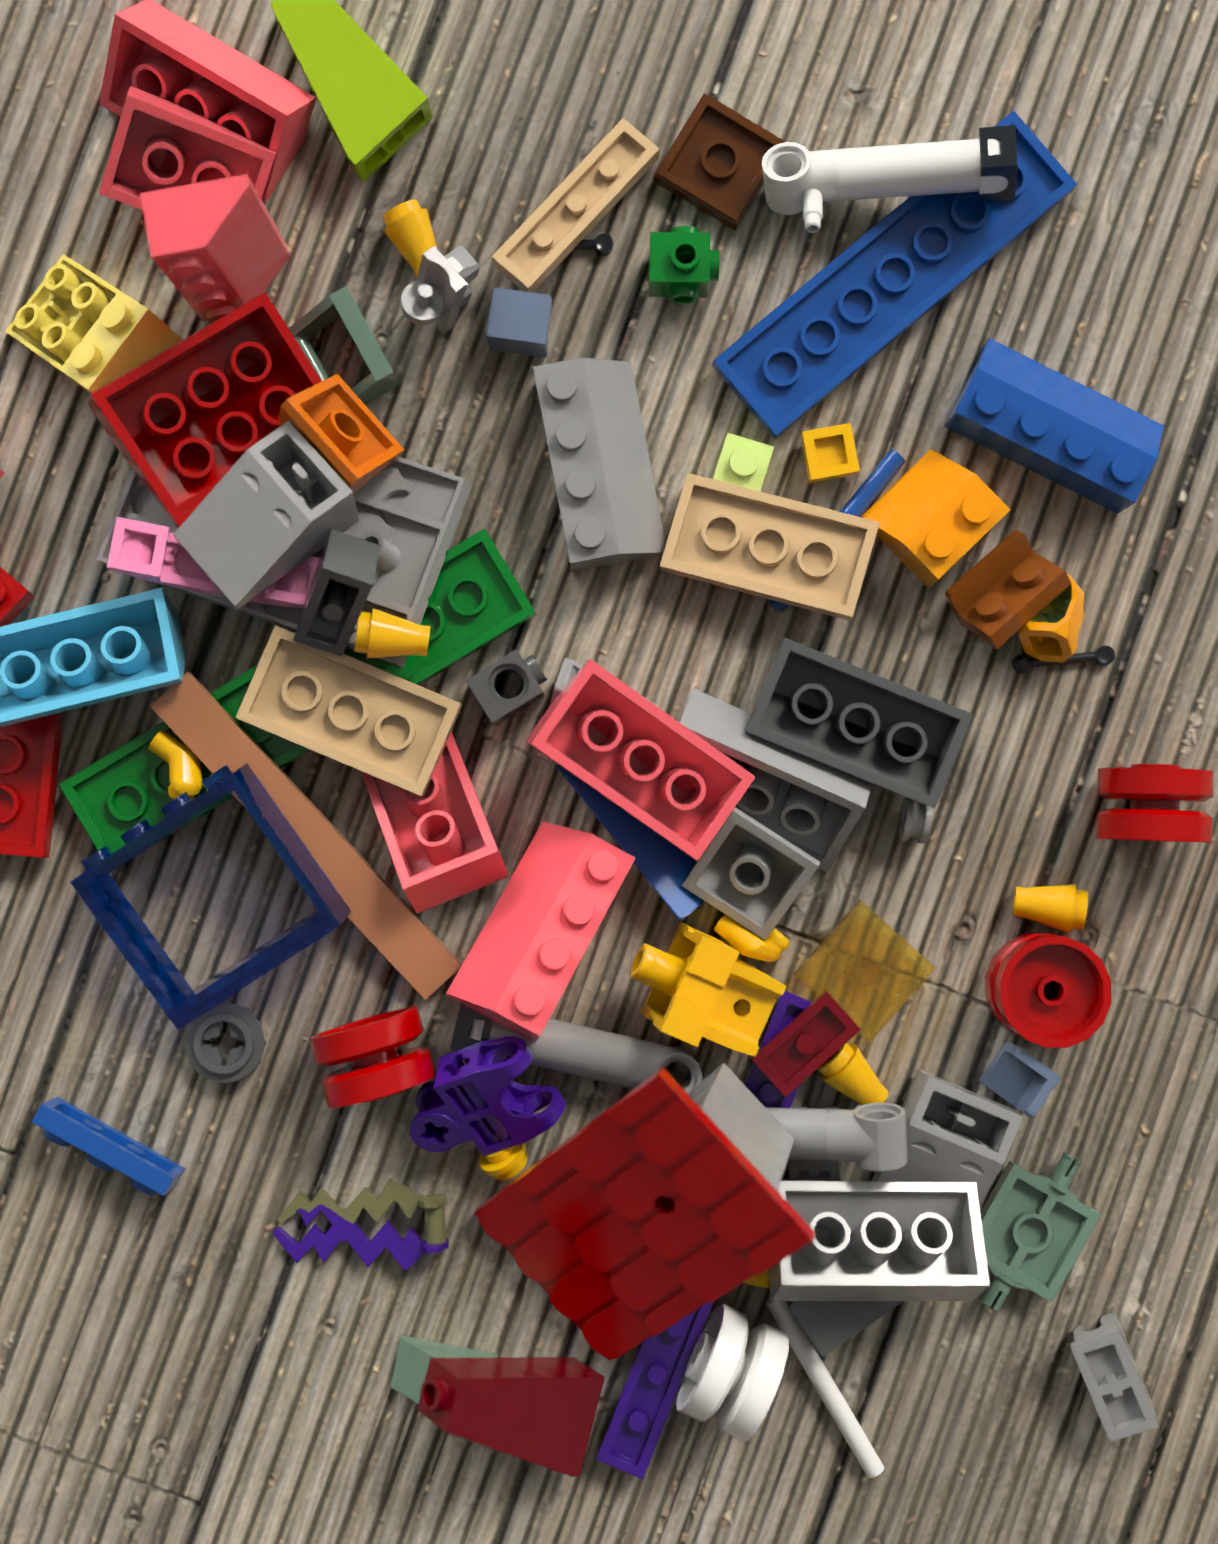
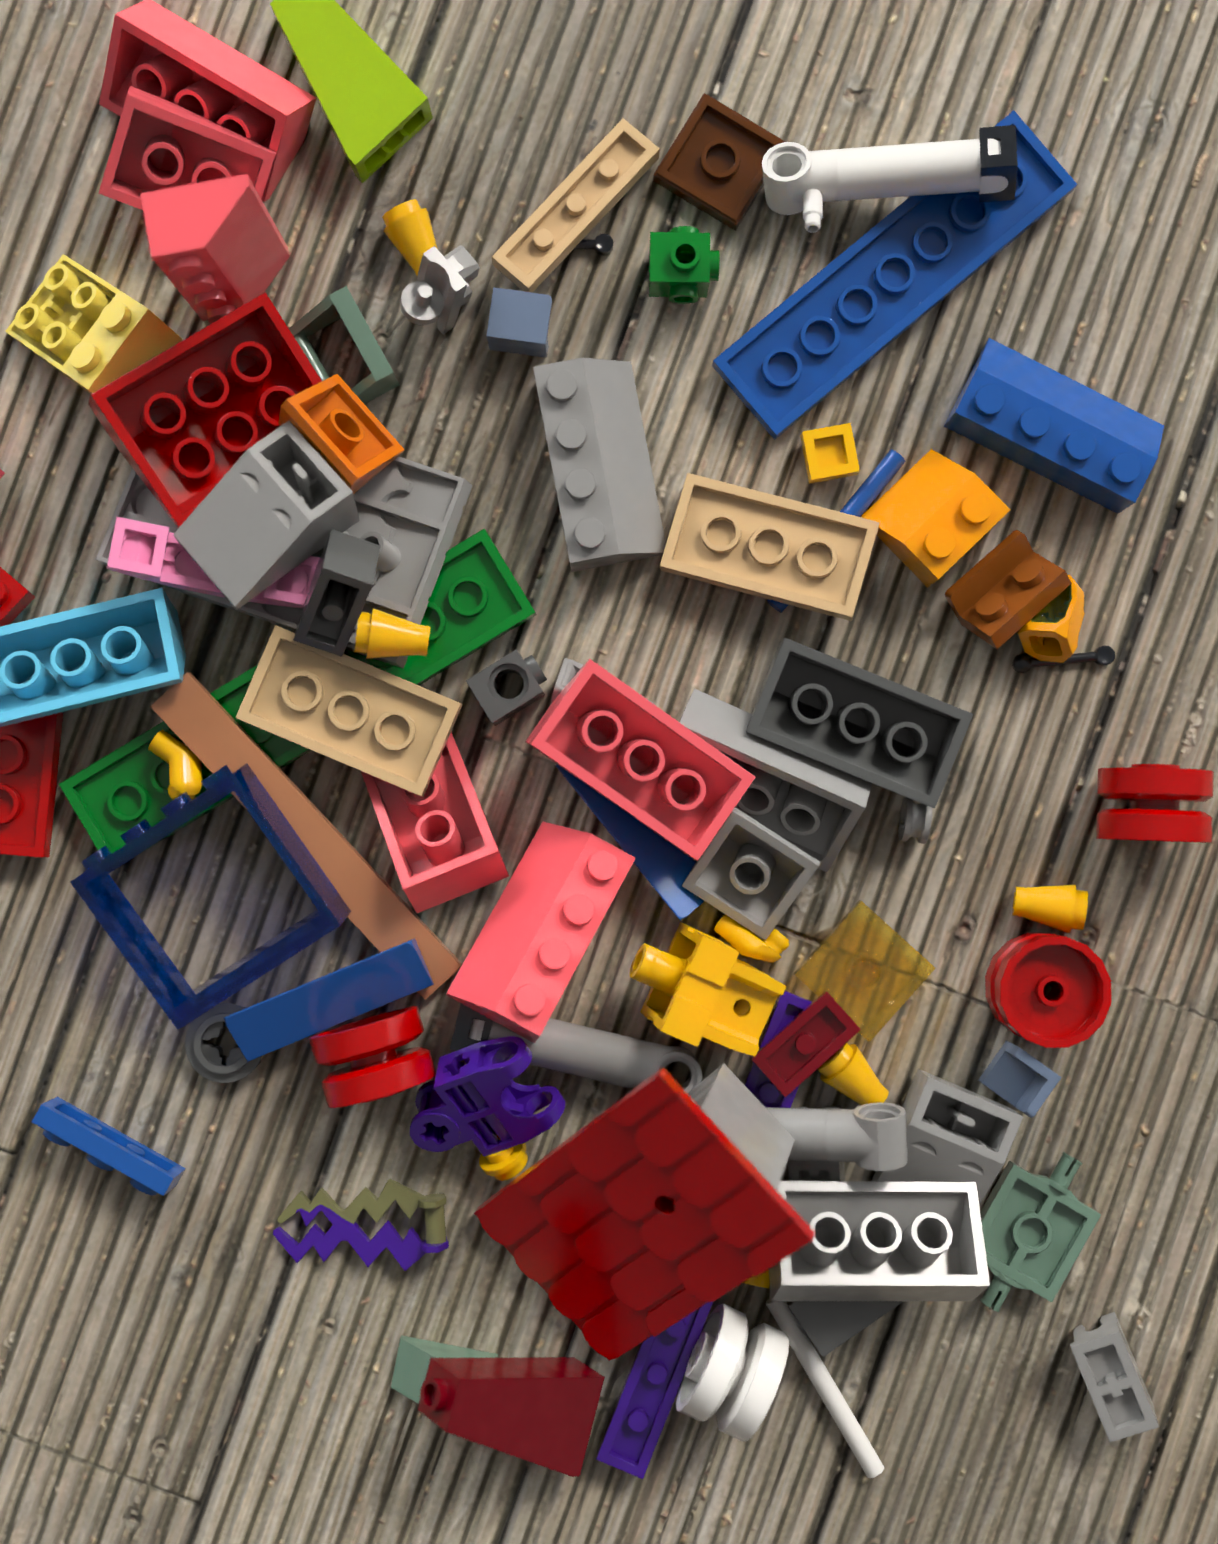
yellowish green plate [713,433,774,492] -> none
none -> blue slope [224,938,434,1062]

